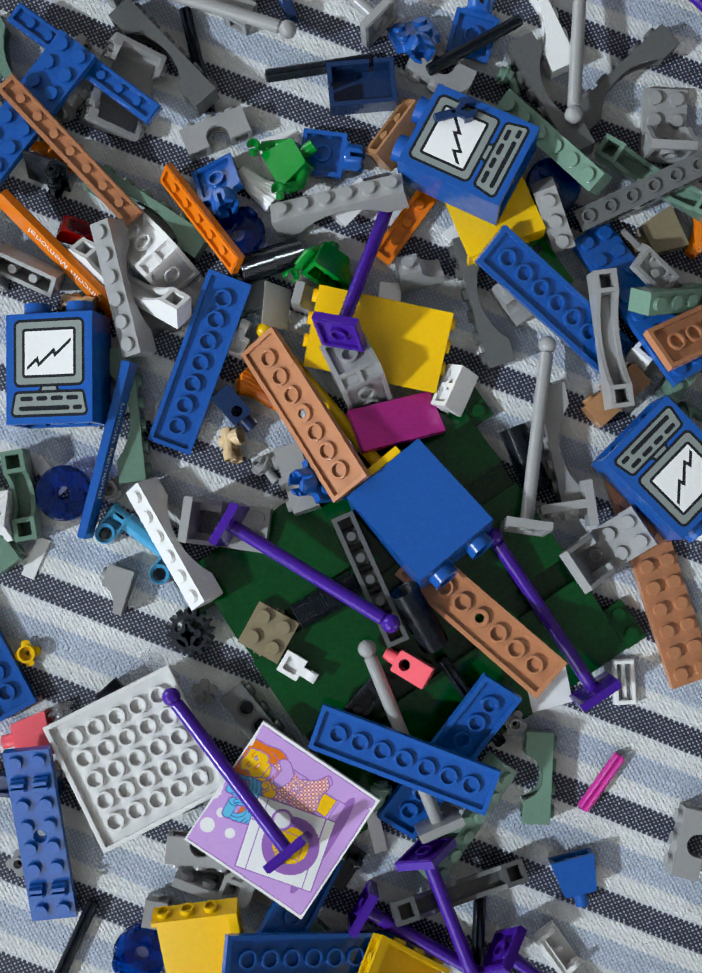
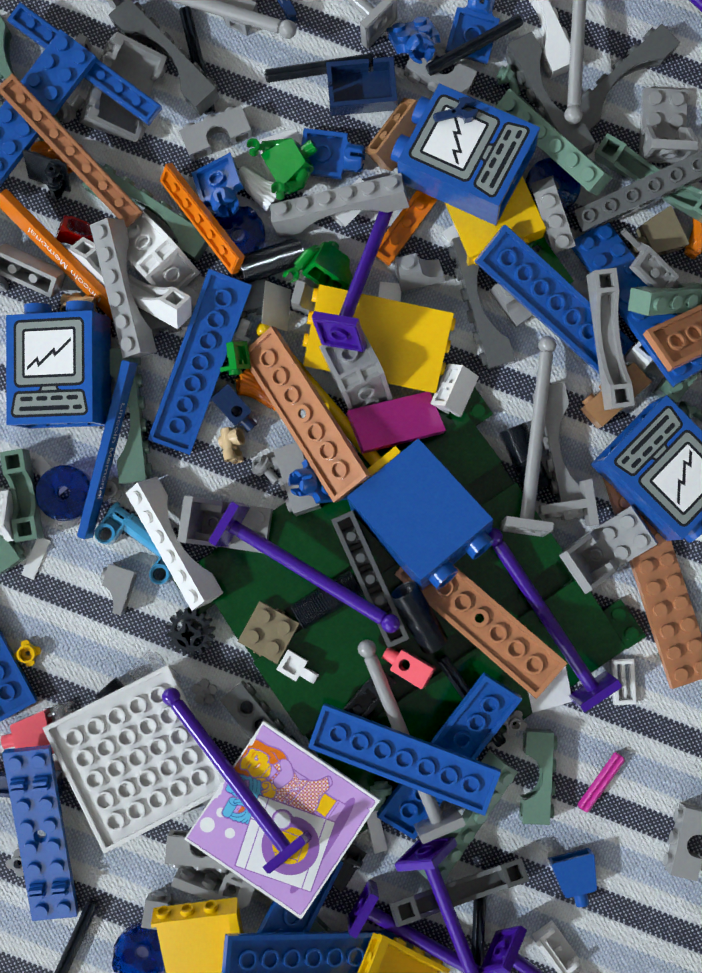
none -> green bracket [220,341,251,376]

